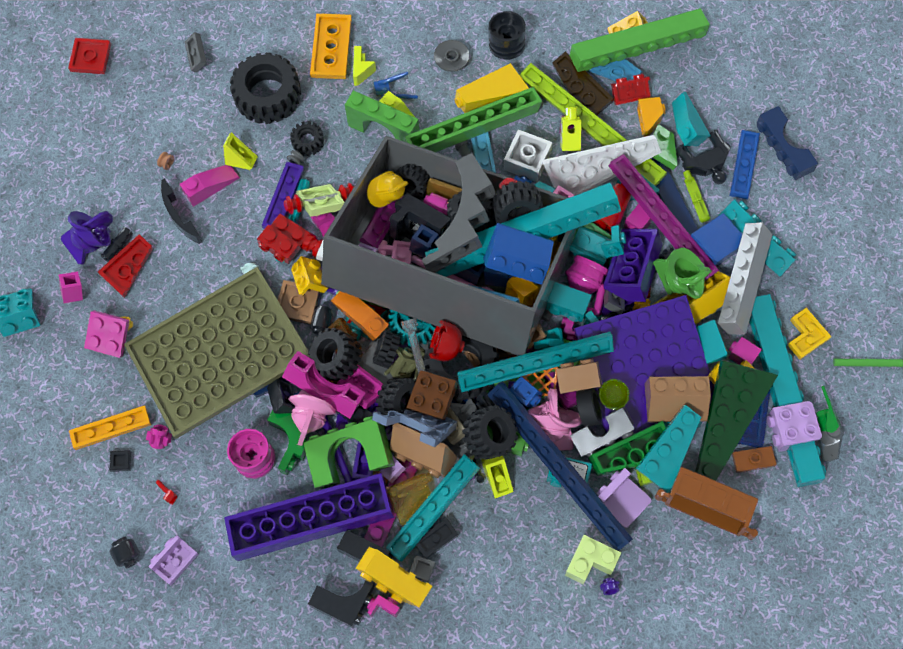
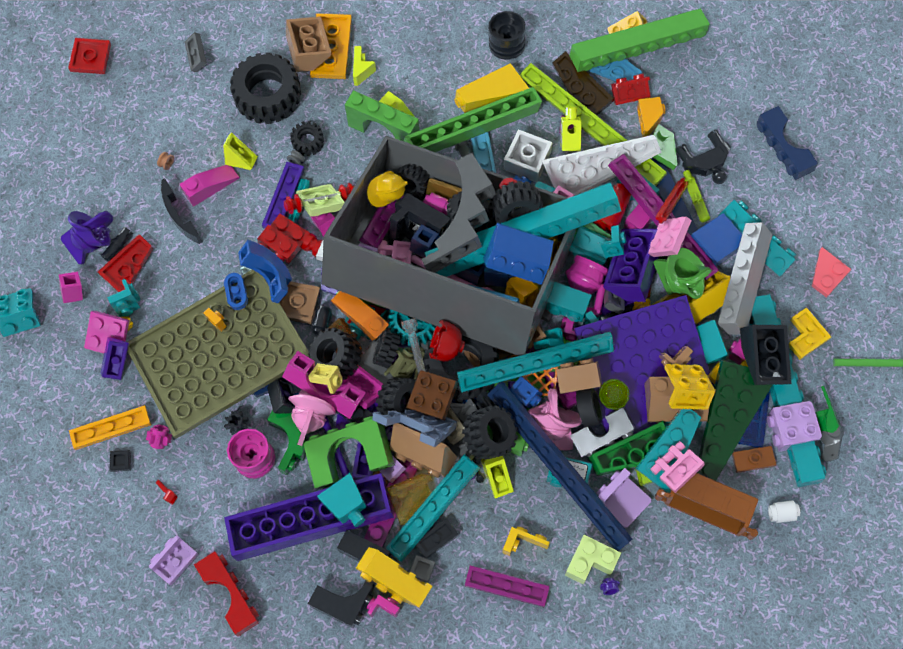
black head [109,537,140,569] -> none
yellow bracket [291,256,328,295] -> none
blue plant [374,71,418,99] -> none
dark grey dish [434,40,469,72] -> none
teal slope [672,92,711,146] -> none
blue tile [729,130,760,200] -> none
none -> dark purple slope [100,337,129,380]
none -> teal bracket [107,279,141,317]
none -> red arch [194,551,259,637]
none -> light orange plate [203,308,227,332]
none -> blue plate [224,273,248,310]
none -> black gear [224,411,249,435]
none -> blue arch [238,240,292,303]
none -> medium nougat slope [286,17,331,72]
none -> light yellow bracket [308,363,342,394]
none -> teal torso [317,473,366,527]
none -> magenta plate [464,565,550,608]
none -> yellow bracket [502,526,550,556]
none -> bright pink plate [648,217,692,257]
none -> bright pink plate [650,441,705,493]
none -> red axle [655,178,689,224]
none -> medium nougat bracket [659,346,693,366]
none -> yellow bracket [664,364,715,410]
none -> black slope [740,325,792,385]
none -> white brick [768,500,800,523]
none -> coral wing [812,247,851,298]

